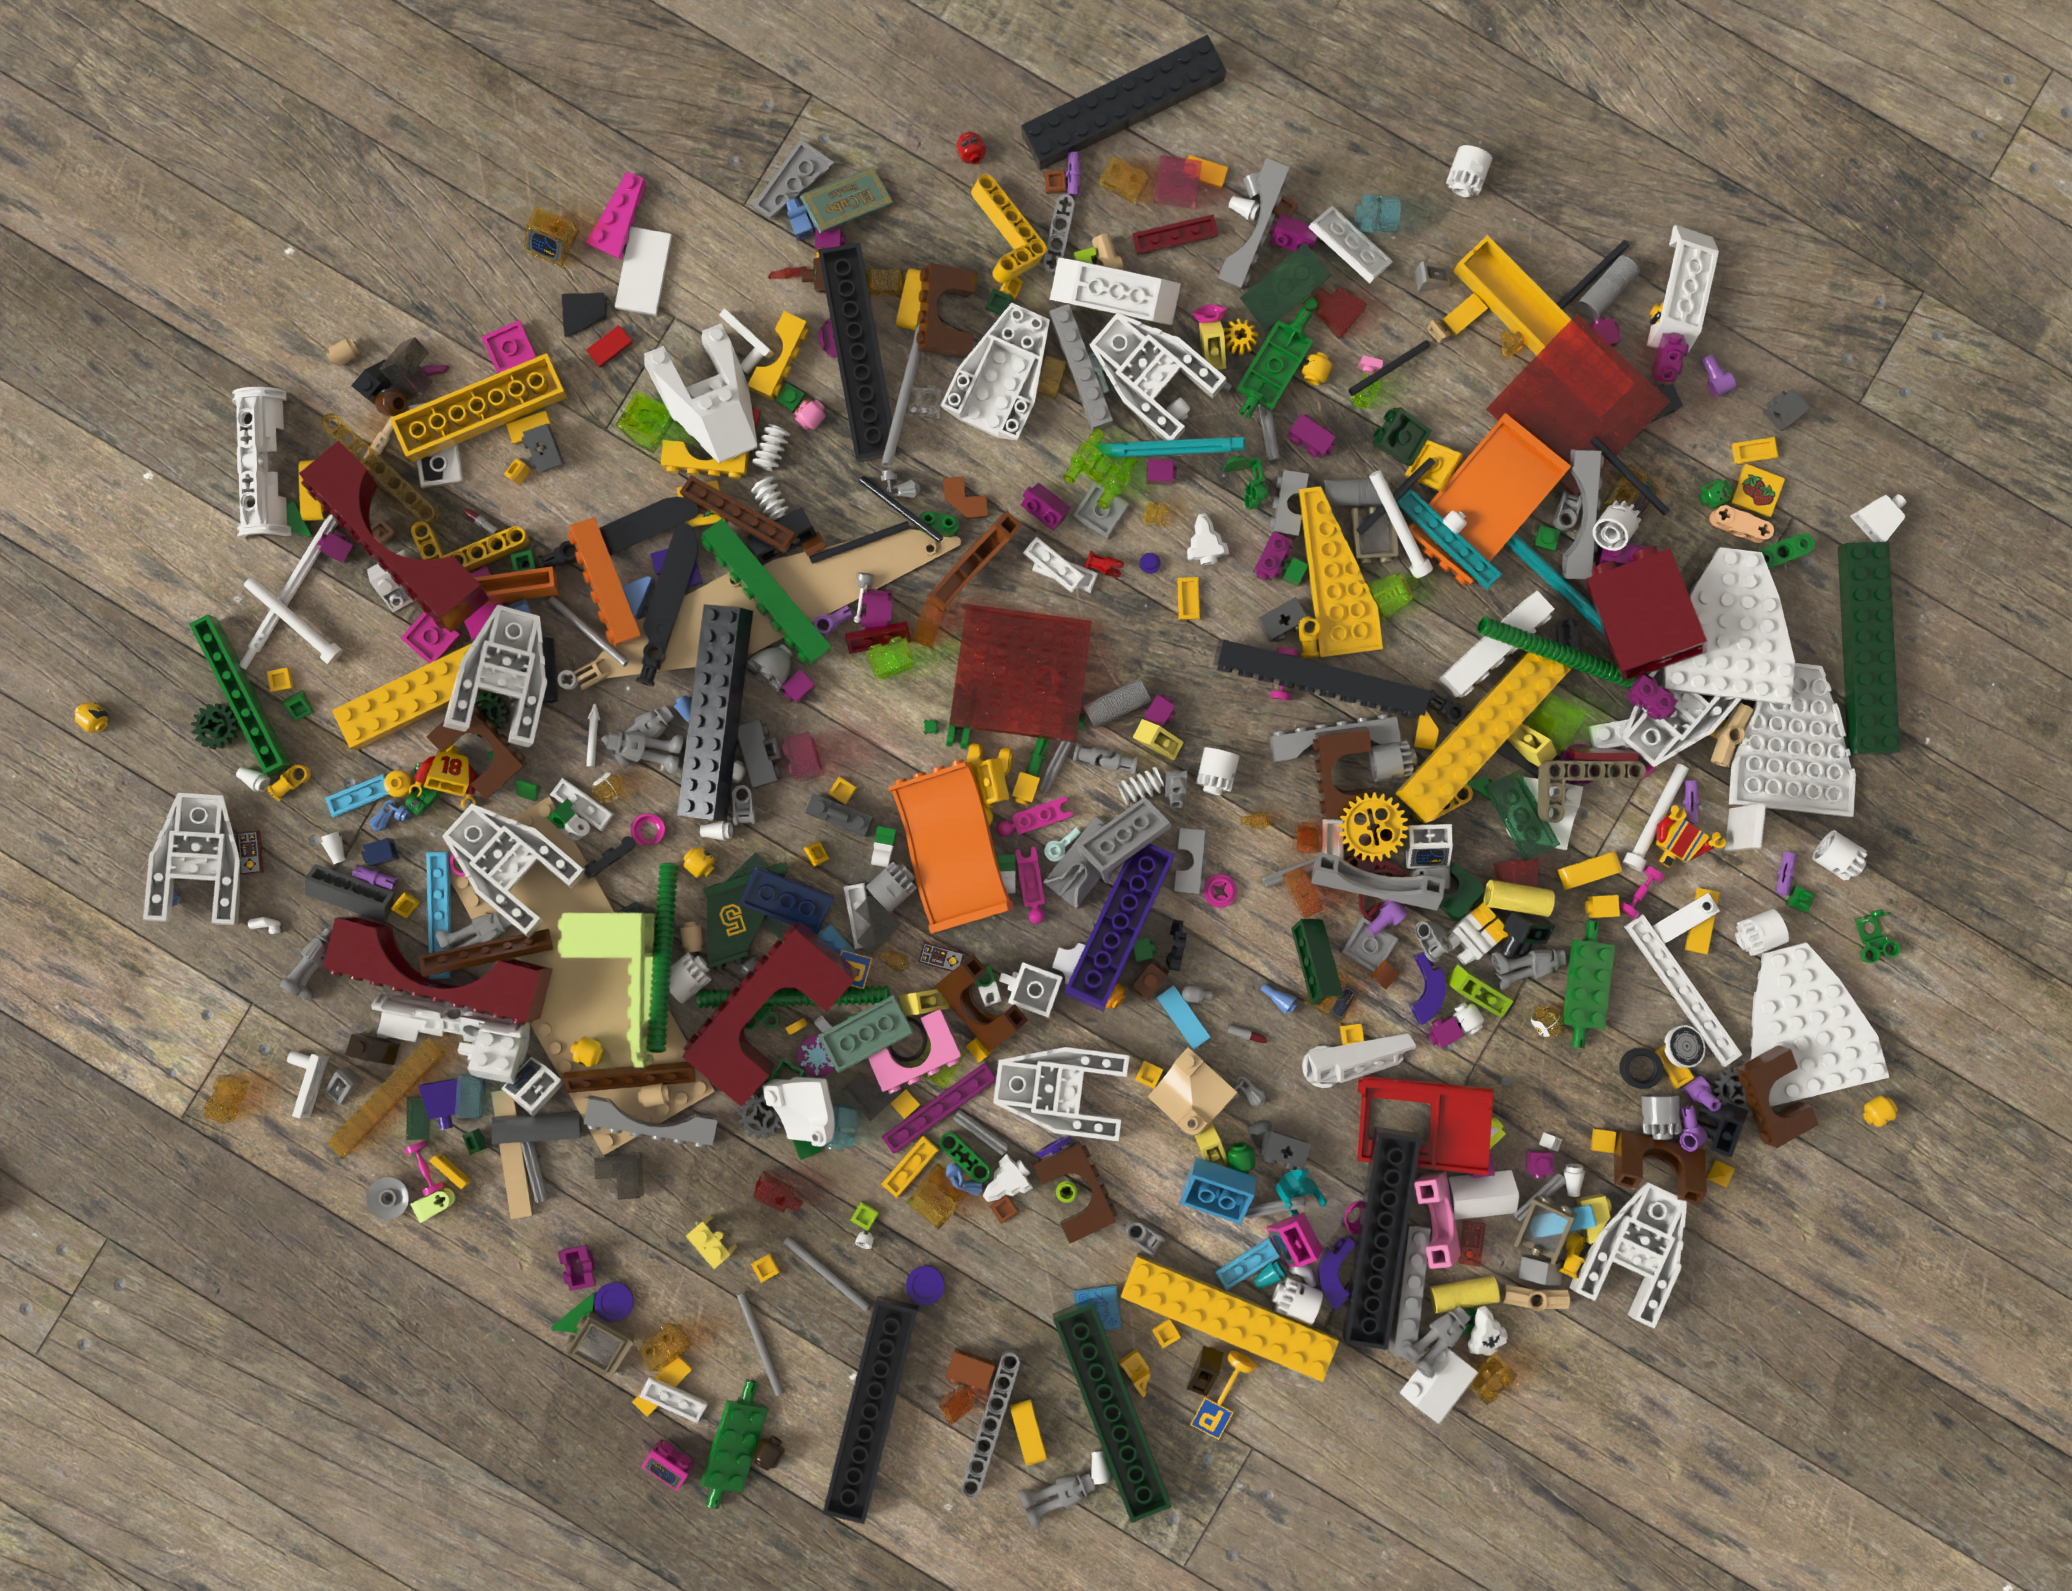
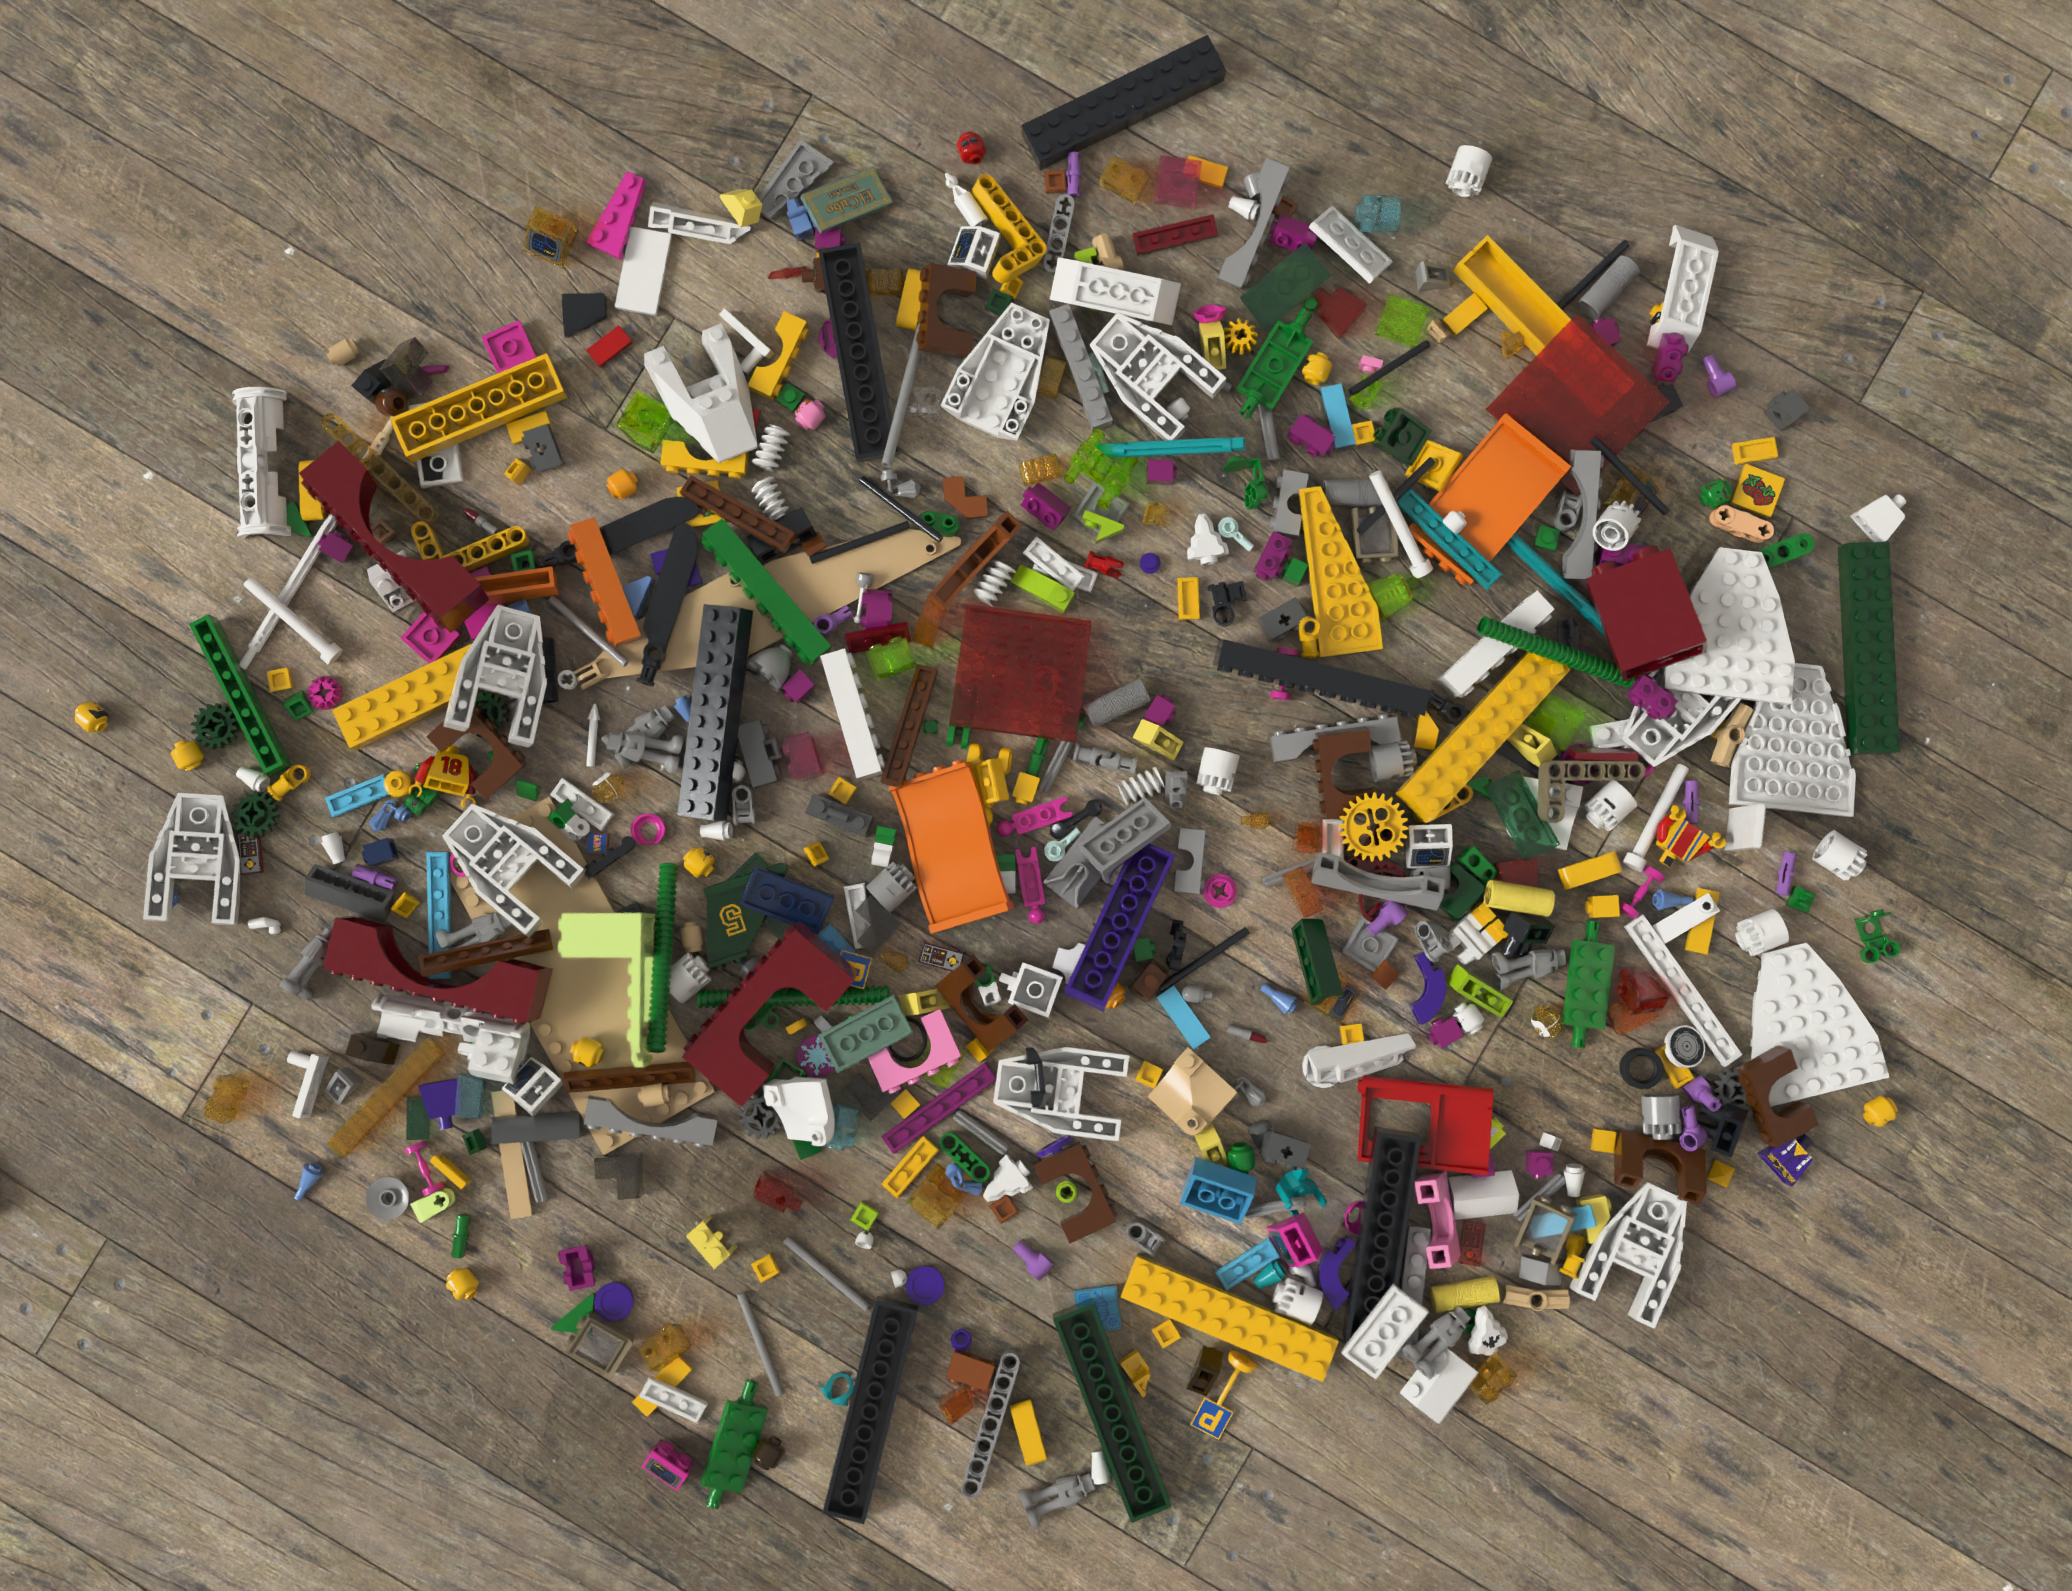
none -> yellow head [170,739,204,772]
none -> dark green gear [231,791,280,838]
none -> medium blue cone [294,1162,324,1201]
none -> dark pink gear [307,676,342,710]
none -> yellow head [446,1268,479,1300]
none -> green axle [451,1214,470,1258]
none -> tile [585,832,610,854]
none -> light orange head [606,469,639,500]
none -> white wedge [648,202,752,244]
none -> light yellow slope [720,189,763,227]
none -> white brick [820,648,886,781]
none -> teal piece [820,1373,854,1406]
none -> reddish brown plate [881,664,938,788]
none -> white hinge [891,1270,907,1288]
none -> white wheel [945,173,988,227]
none -> white slope [947,226,1000,280]
none -> dark purple plate [951,1329,972,1351]
none -> white piece [973,560,1016,607]
none -> lime slope [1010,564,1075,614]
none -> medium lavender pin [1013,1240,1054,1281]
none -> clear yellow beam [1018,454,1062,486]
none -> black bar [1026,1047,1046,1108]
none -> black bar [1050,800,1102,839]
none -> lime slope [1082,510,1125,544]
none -> black piece [1159,927,1250,992]
none -> black piece [1208,581,1247,627]
none -> light aqua plate [1218,517,1254,551]
none -> medium azure tile [1320,383,1356,450]
none -> white tile [1341,1284,1429,1379]
none -> yellow tile [1352,420,1375,447]
none -> clear neon green tile [1375,294,1428,348]
none -> green leg [1455,845,1498,886]
none -> white gear [1584,781,1637,831]
none -> clear orange slope [1607,1001,1660,1035]
none -> clear red torso [1617,967,1671,1015]
none -> medium blue cone [1652,889,1693,910]
none -> dark purple torso [1757,1134,1813,1187]

